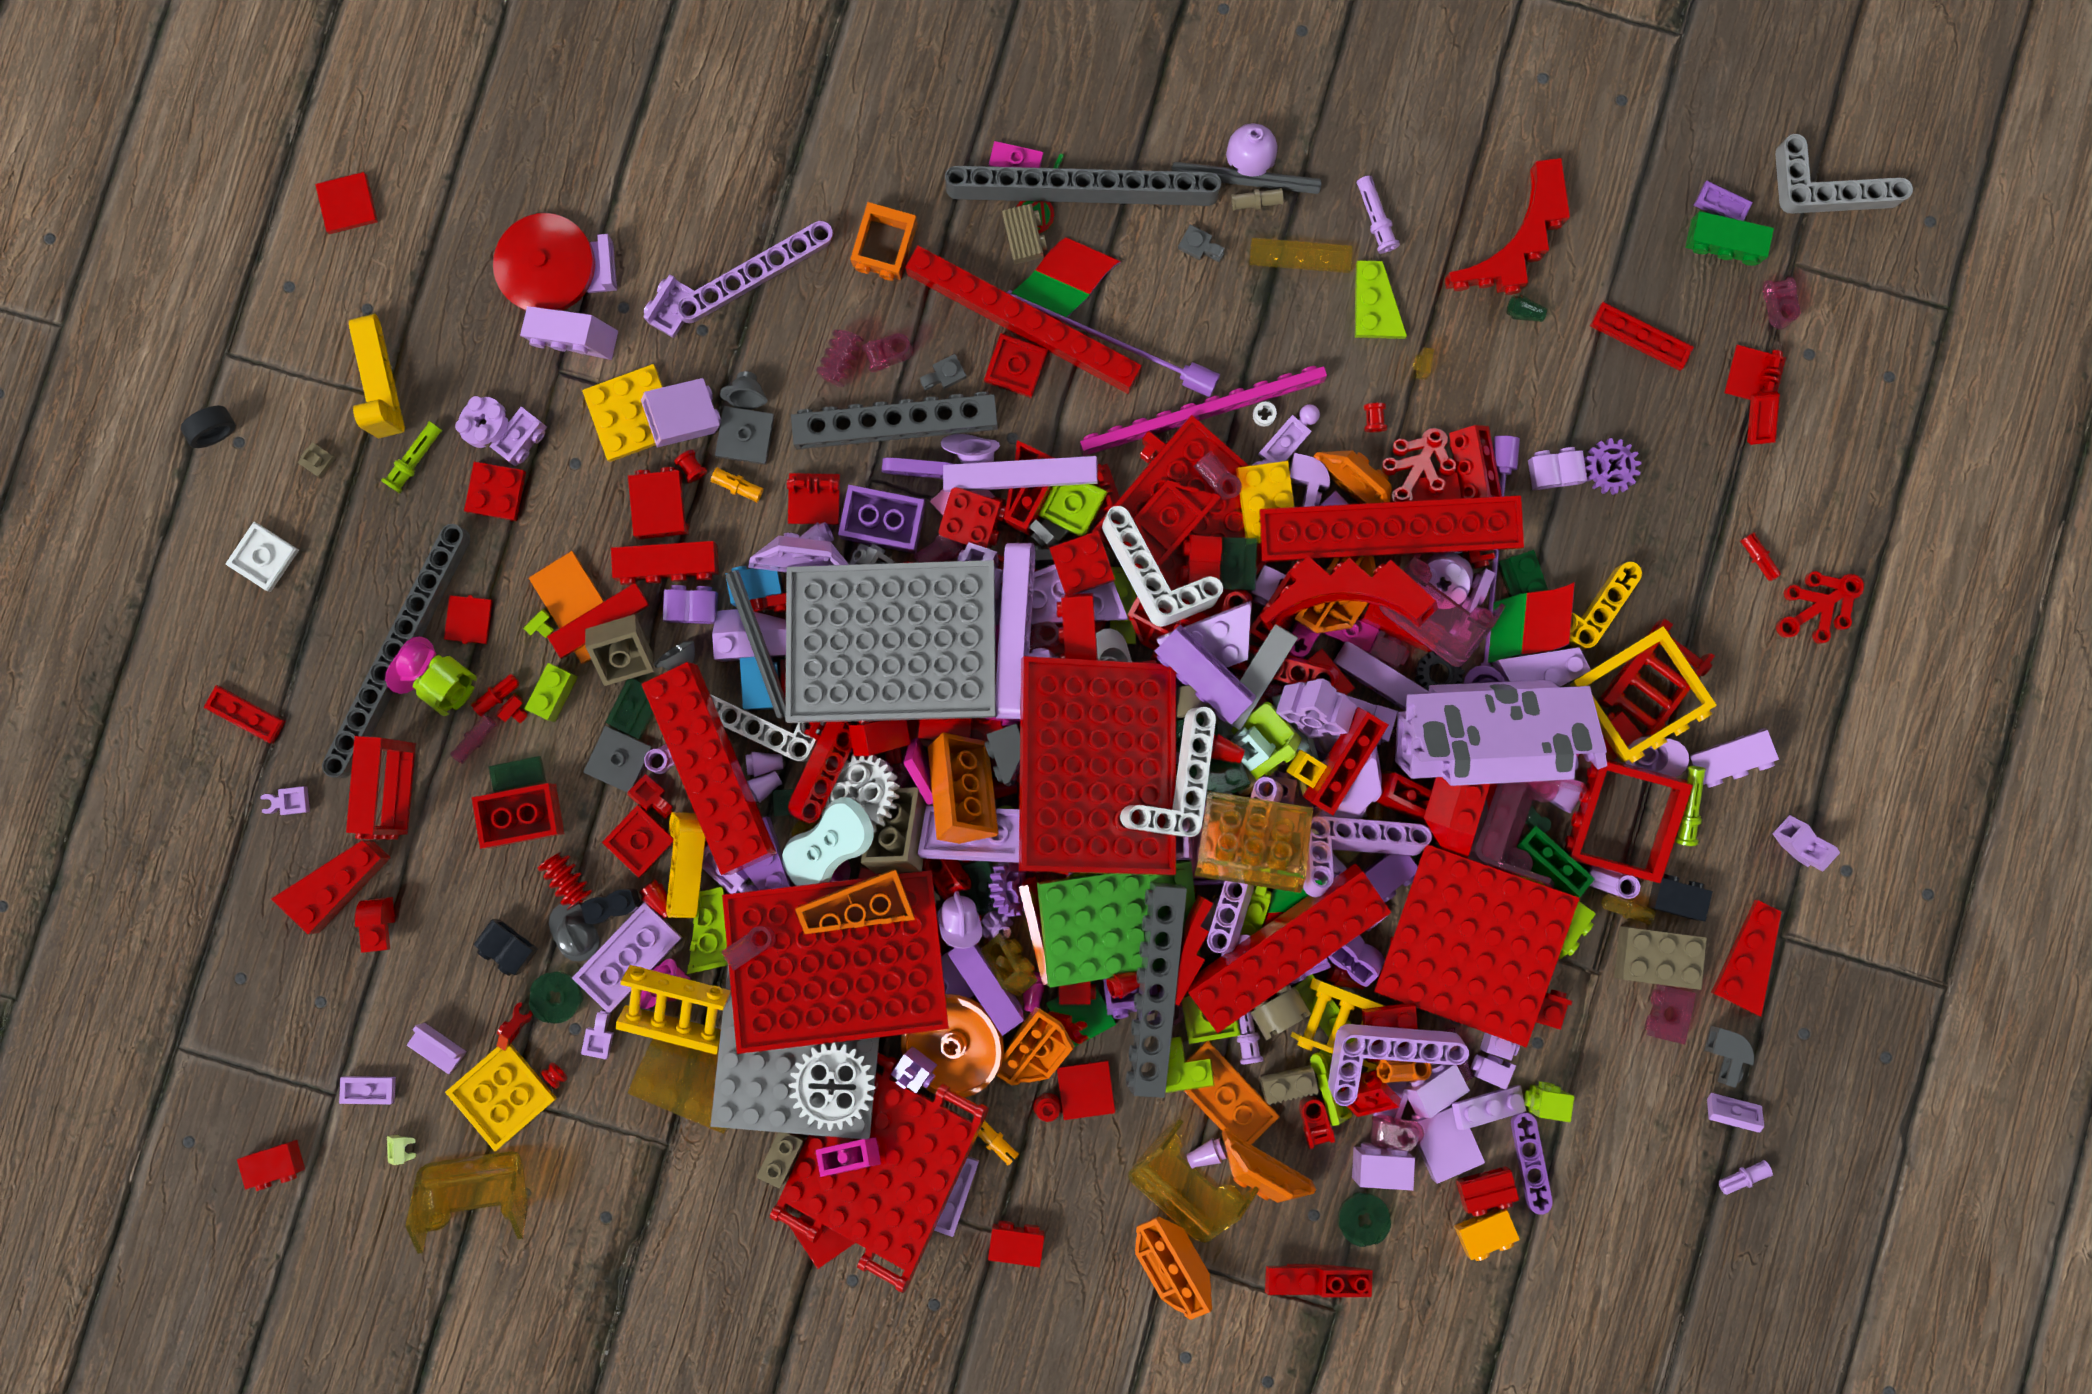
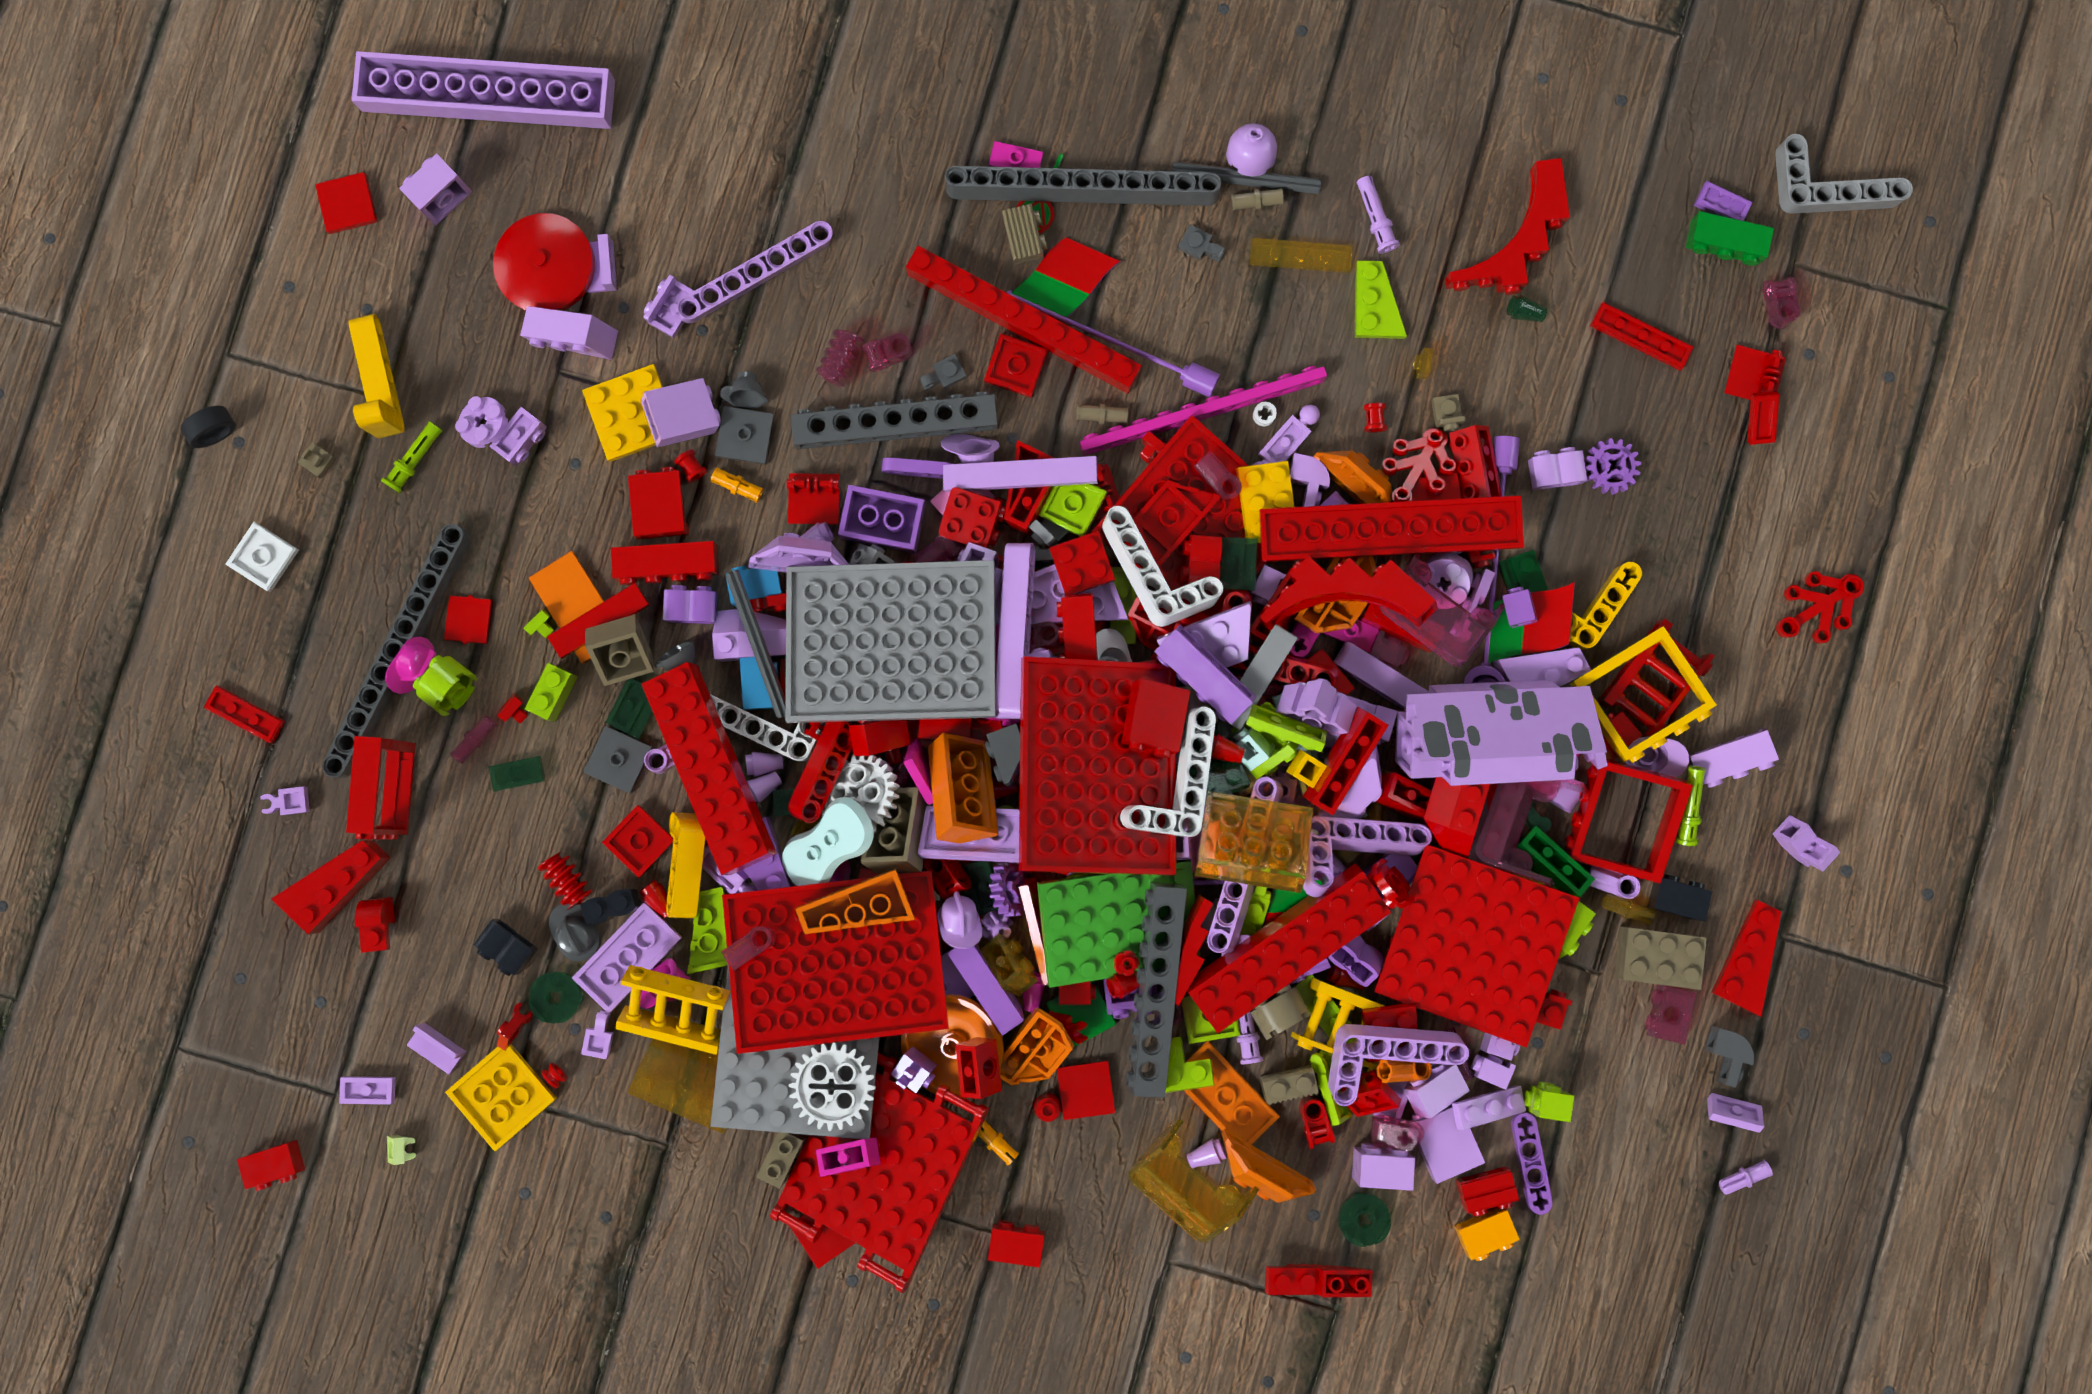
clear yellow windscreen [405,1151,528,1254] -> none
red plate [464,462,526,521] -> none
red axle [471,674,519,717] -> none
red brick [471,783,565,849] -> none
red plate [627,774,673,819] -> none
orange window [850,202,918,281] -> none
lavender plate [934,1156,979,1237] -> none
orange wedge [1135,1216,1212,1320] -> none
black tyre [1414,649,1464,691] -> none
red axle [1740,532,1781,581] -> none
none -> lavender brick [351,51,615,129]
none -> lavender brick [399,153,472,226]
none -> red brick [955,1037,1002,1099]
none -> dark tan pin [1076,403,1128,424]
none -> red plate [1114,950,1139,976]
none -> red brick [1121,678,1190,758]
none -> lime plate [1246,704,1327,752]
none -> red plate [1367,859,1414,909]
none -> dark tan bracket [1431,394,1466,432]
none -> medium lavender brick [1502,587,1538,628]

